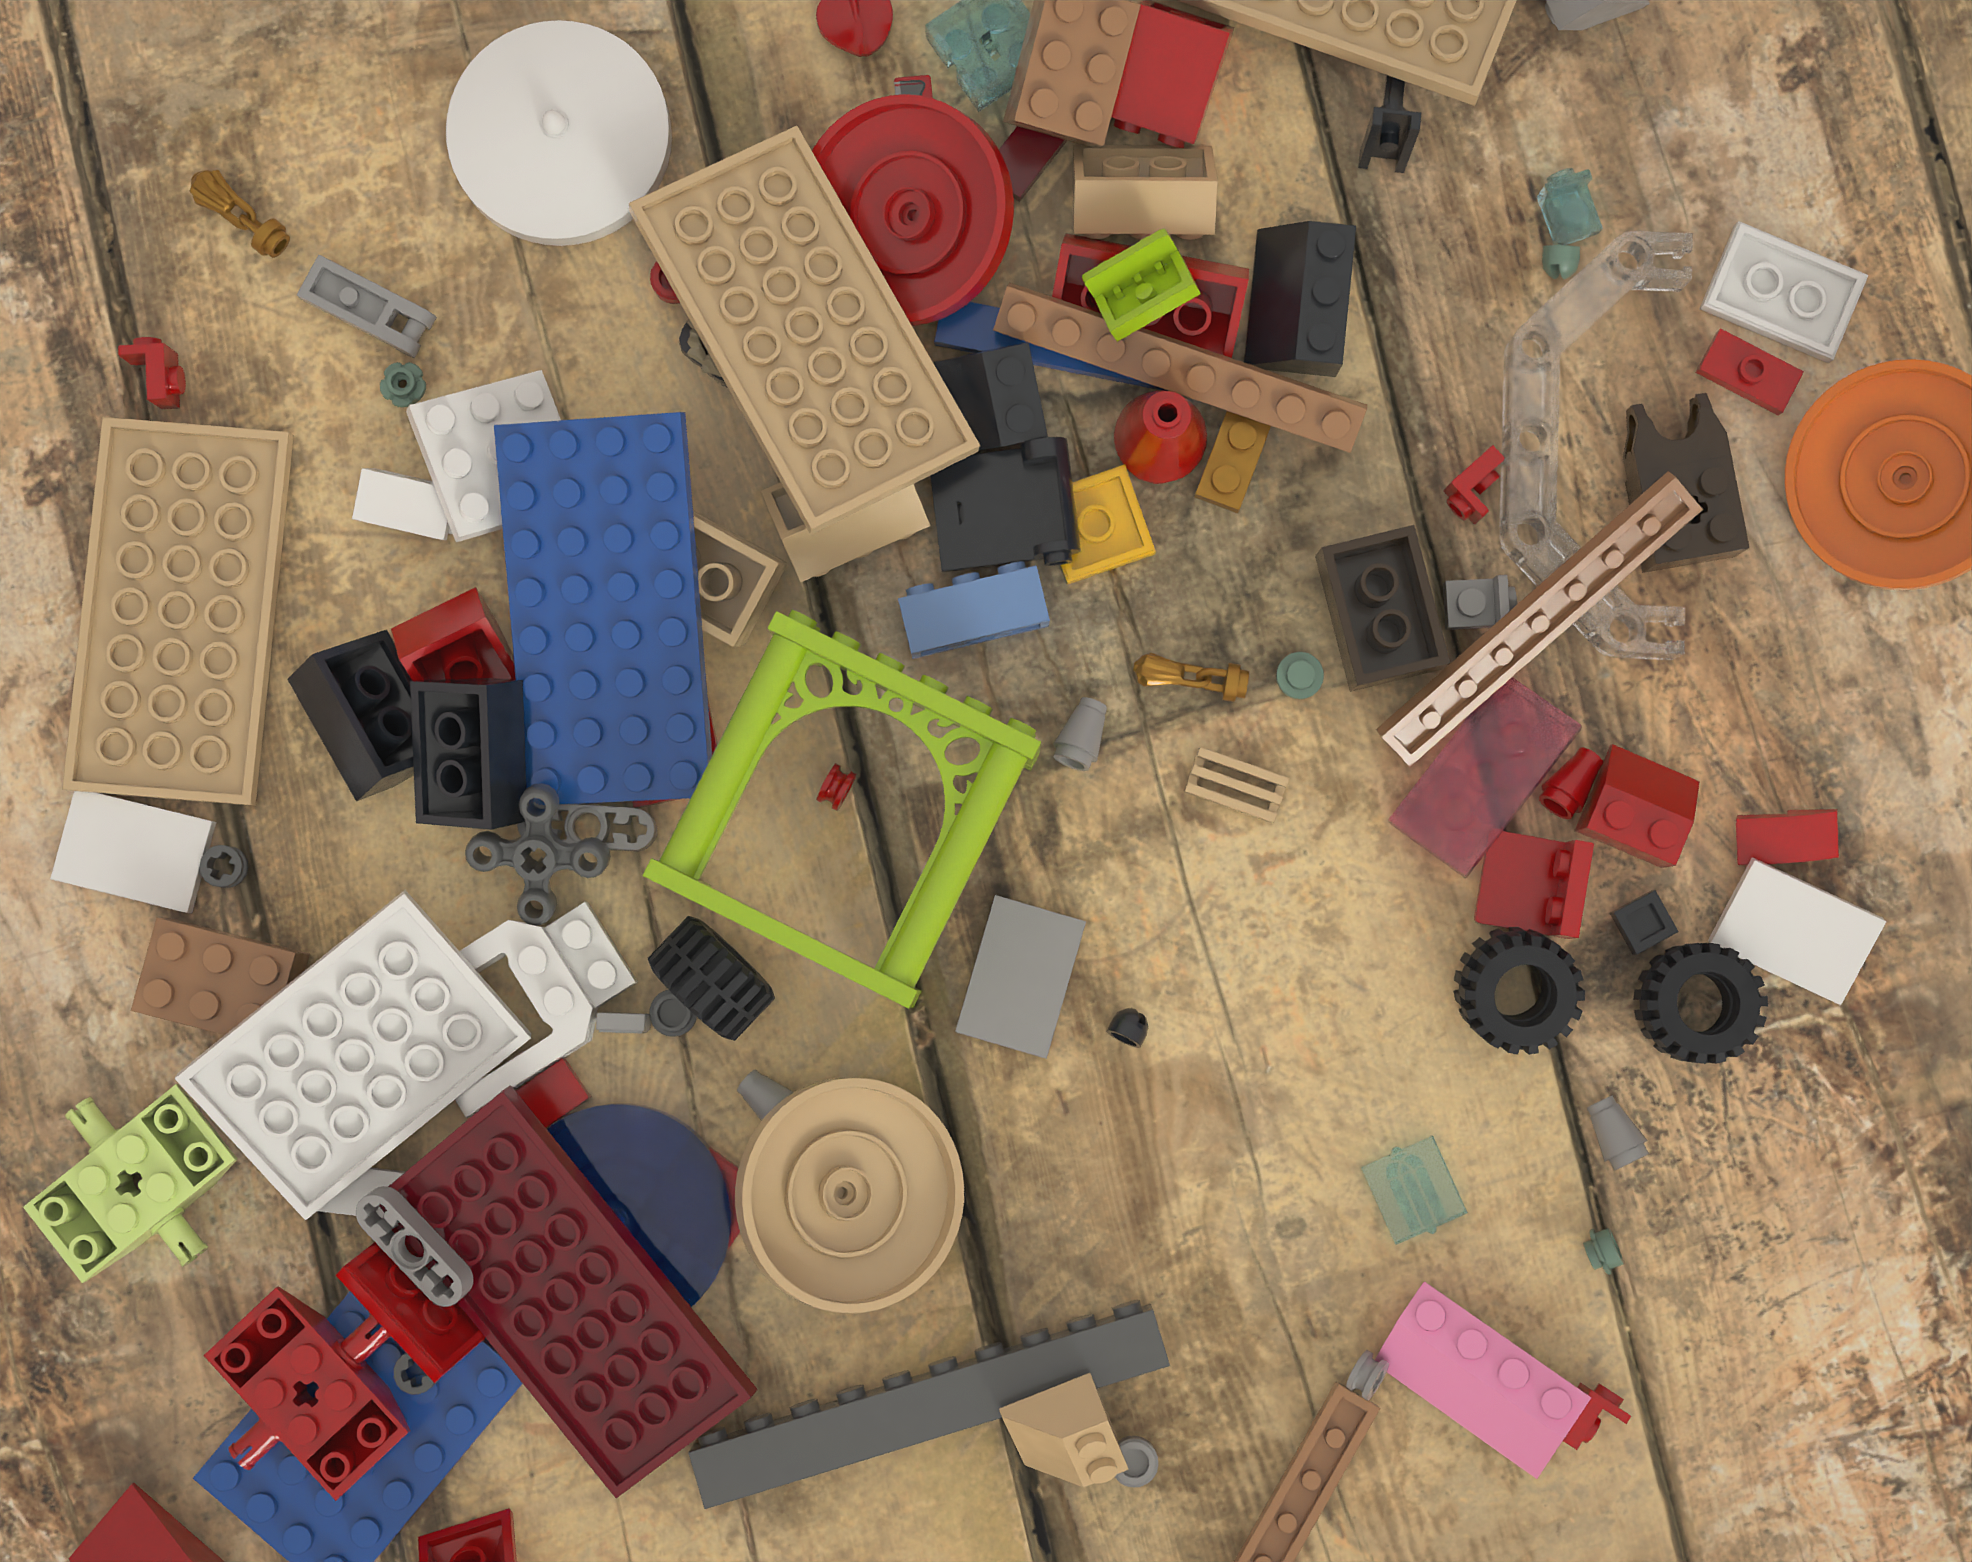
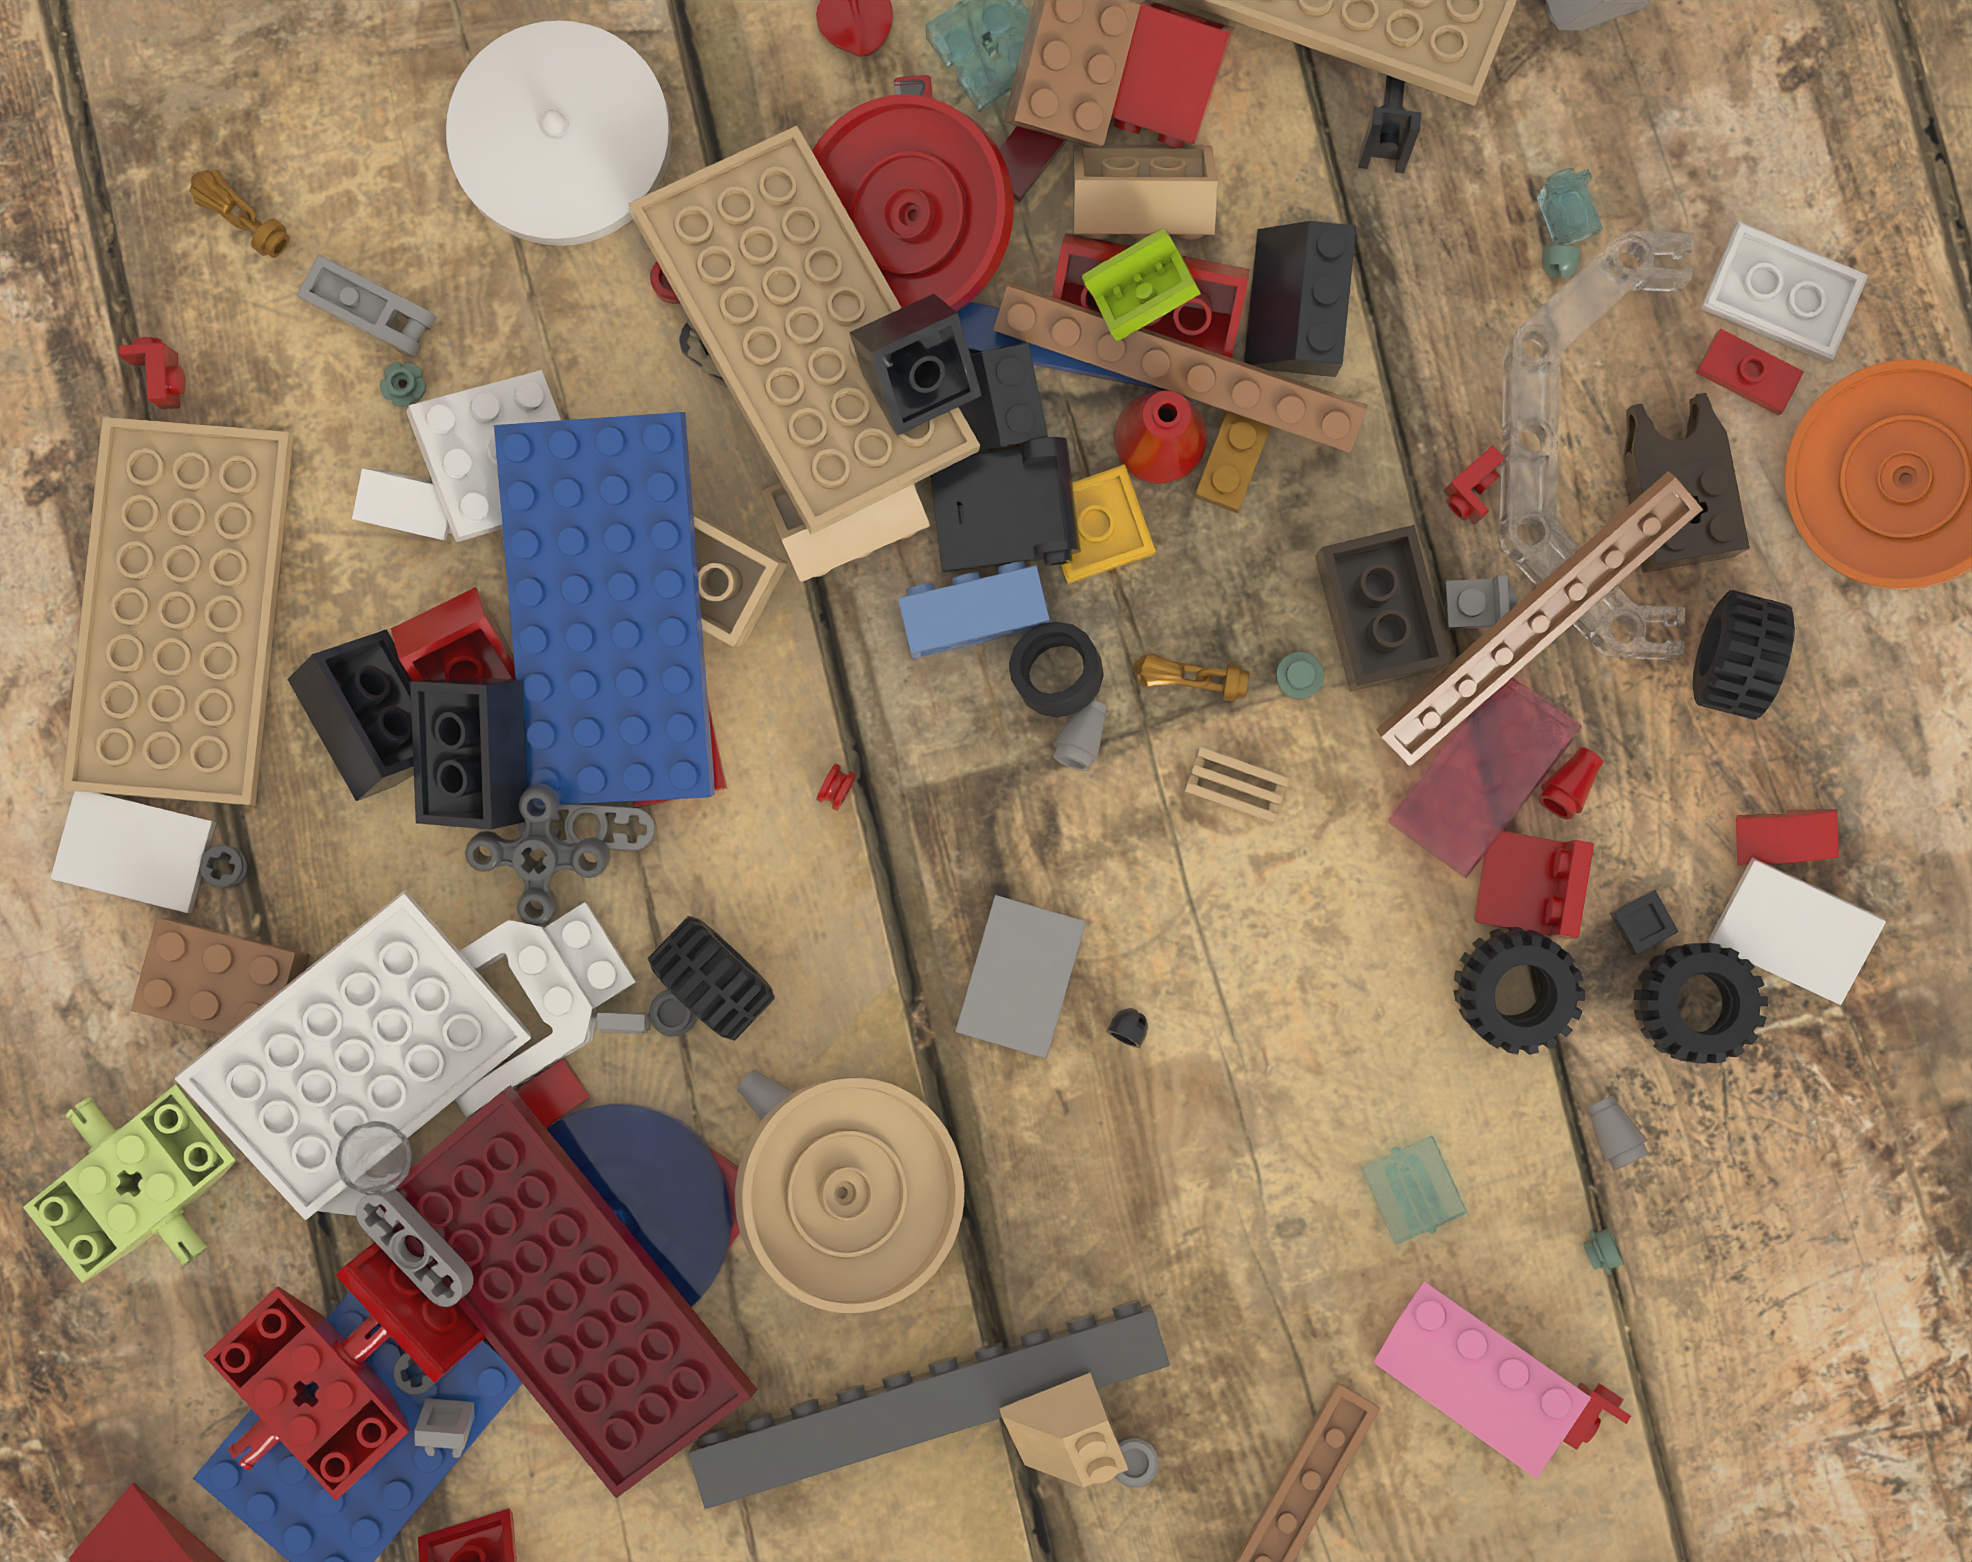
lime arch [642,610,1041,1009] -> none
light grey bush [1346,1350,1389,1401] -> none
red slope [1575,744,1700,868] -> none
none -> clear hair [335,1120,413,1195]
none -> light grey tile [414,1398,474,1458]
none -> black slope [849,293,982,435]
none -> black tyre [1009,621,1104,718]
none -> black tyre [1693,590,1795,720]

